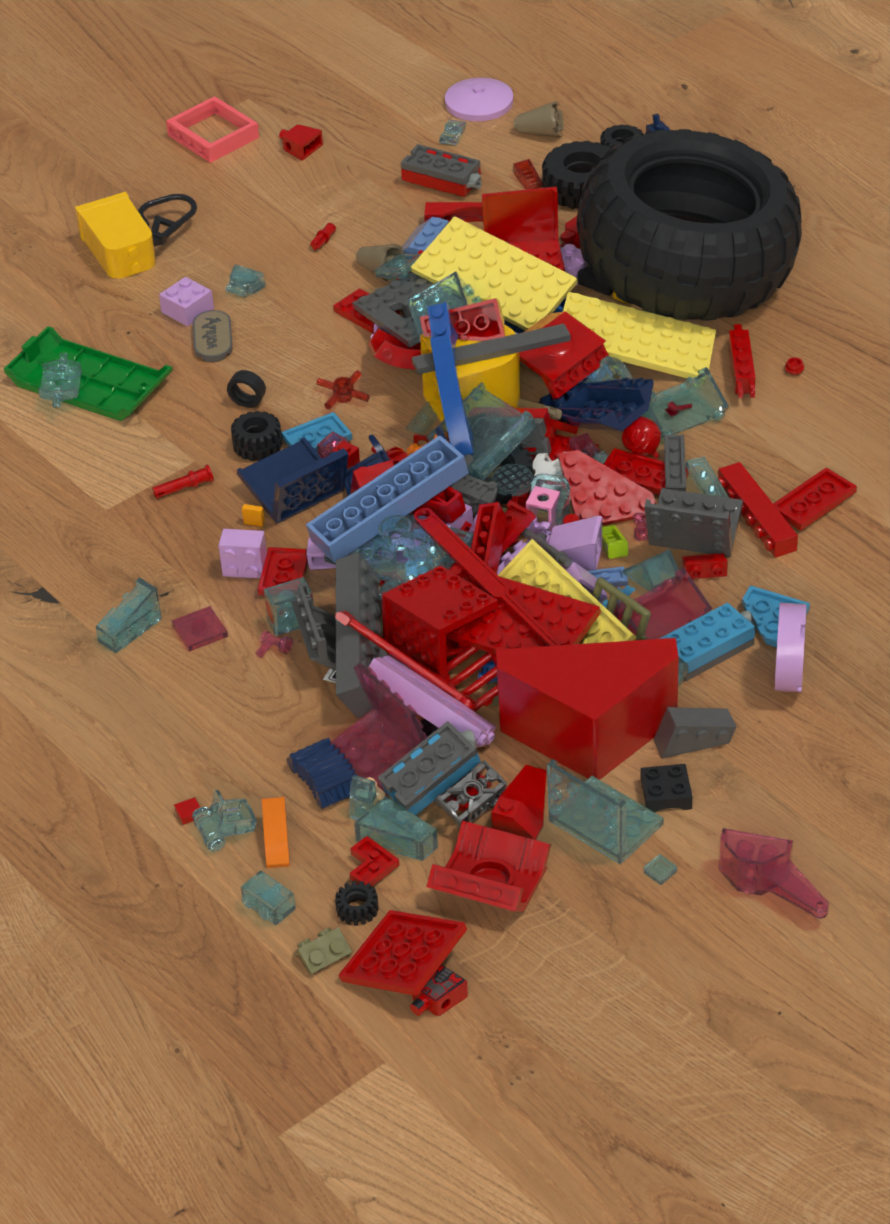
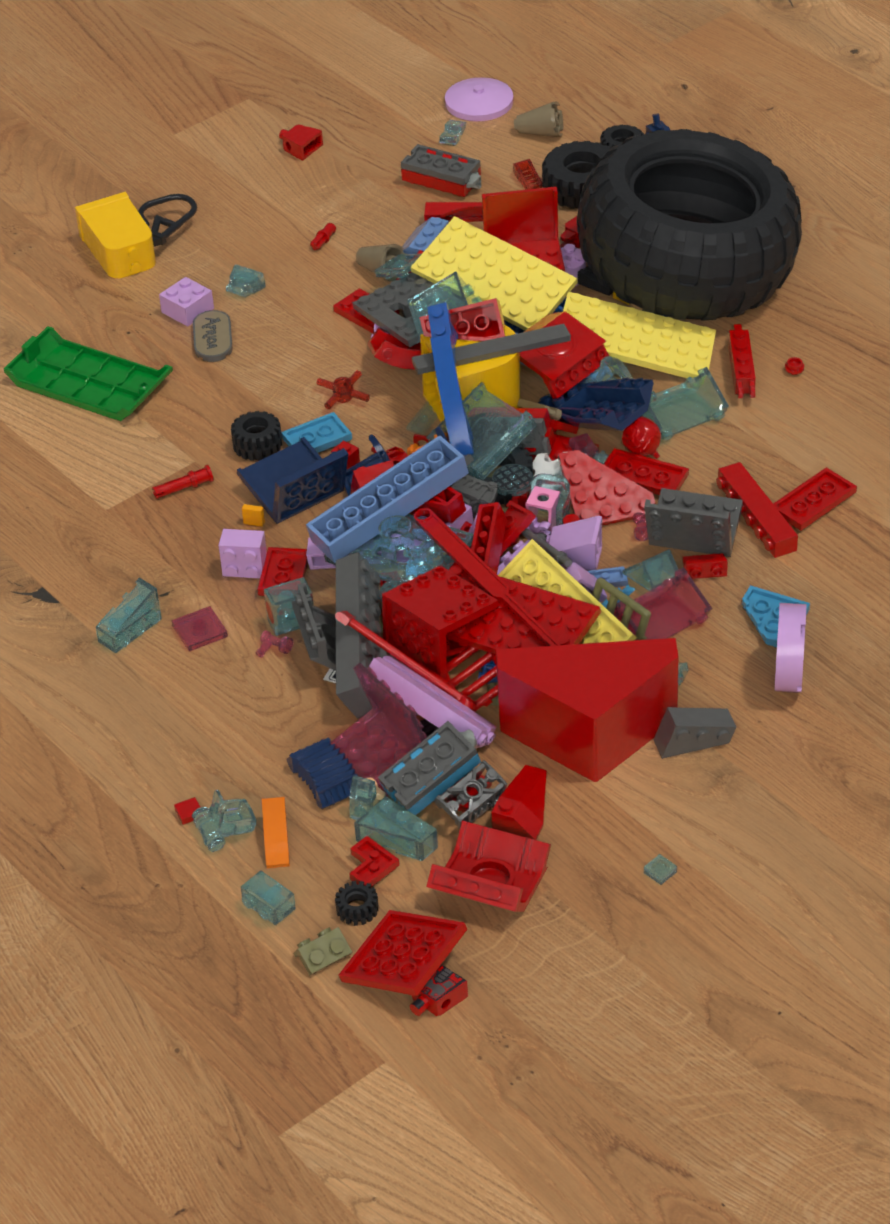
clear light blue plate [38,353,82,408] -> none
coral window [166,96,259,163] -> none
black tyre [227,370,266,408] -> none
clear pink bracket [317,432,348,459] -> none
clear light blue bracket [547,759,664,864] -> none
lime slope [602,525,628,559] -> none
black brick [640,764,693,813] -> none
dark azure piece [659,602,755,681] -> none
dark grey tile [664,435,686,492] -> none
dark red hand [665,401,692,417] -> none
clear light blue tile [685,457,729,498] -> none
clear pink slope [719,828,829,919] -> none

